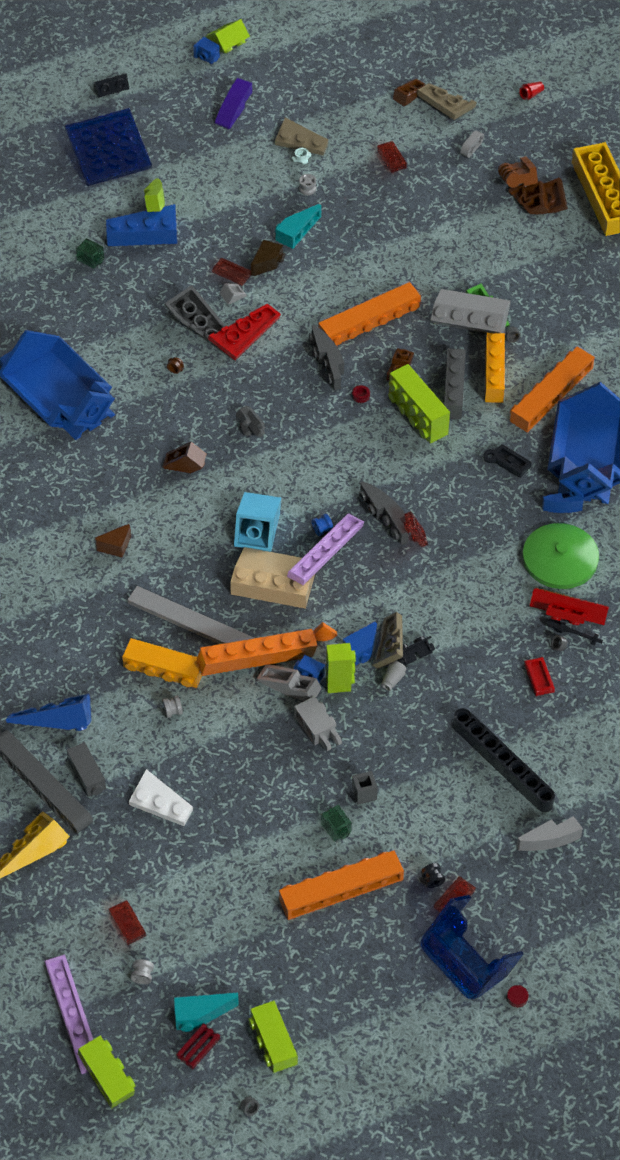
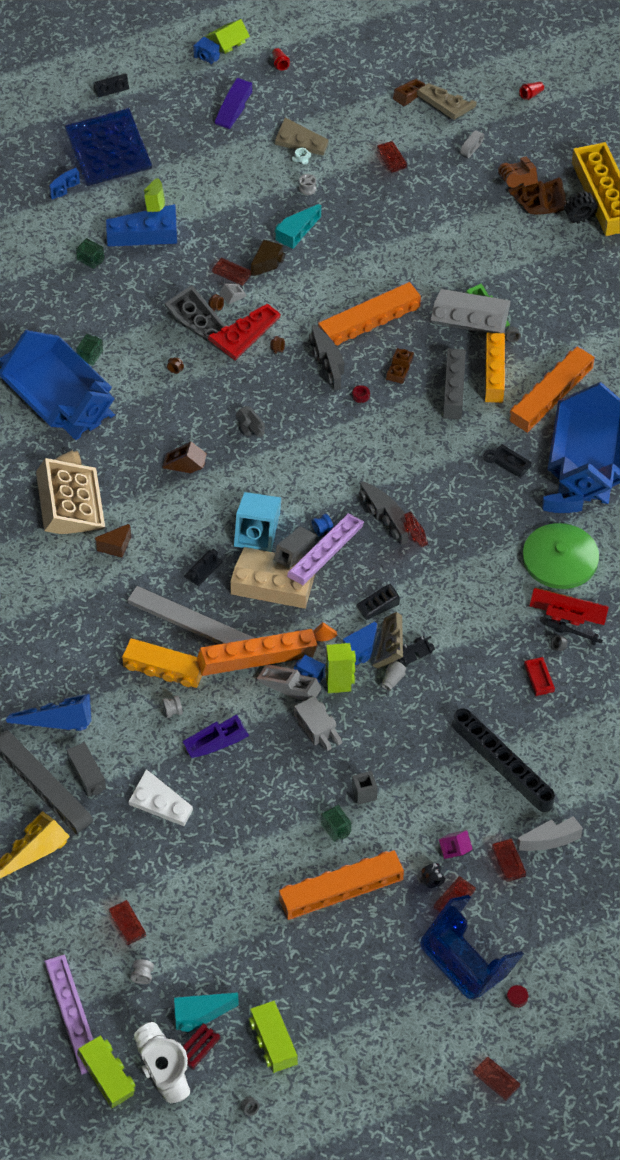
lime brick [388,364,450,444] -> none
none -> tan slope [36,458,105,534]
none -> blue slope [49,168,80,199]
none -> tan cone [53,450,82,465]
none -> clear green brick [76,334,103,366]
none -> white piece [134,1022,190,1103]
none -> dark purple slope [183,714,249,758]
none -> black hinge [184,549,223,586]
none -> reddish brown plate [208,294,224,311]
none -> reddish brown plate [270,336,285,354]
none -> red cone [272,48,290,71]
none -> dark grey brick [274,526,316,568]
none -> black slope [356,584,400,620]
none -> magenta panel [439,830,472,859]
none -> clear red tile [473,1056,520,1101]
none -> clear red plate [492,838,526,882]
none -> black tyre [564,191,598,224]

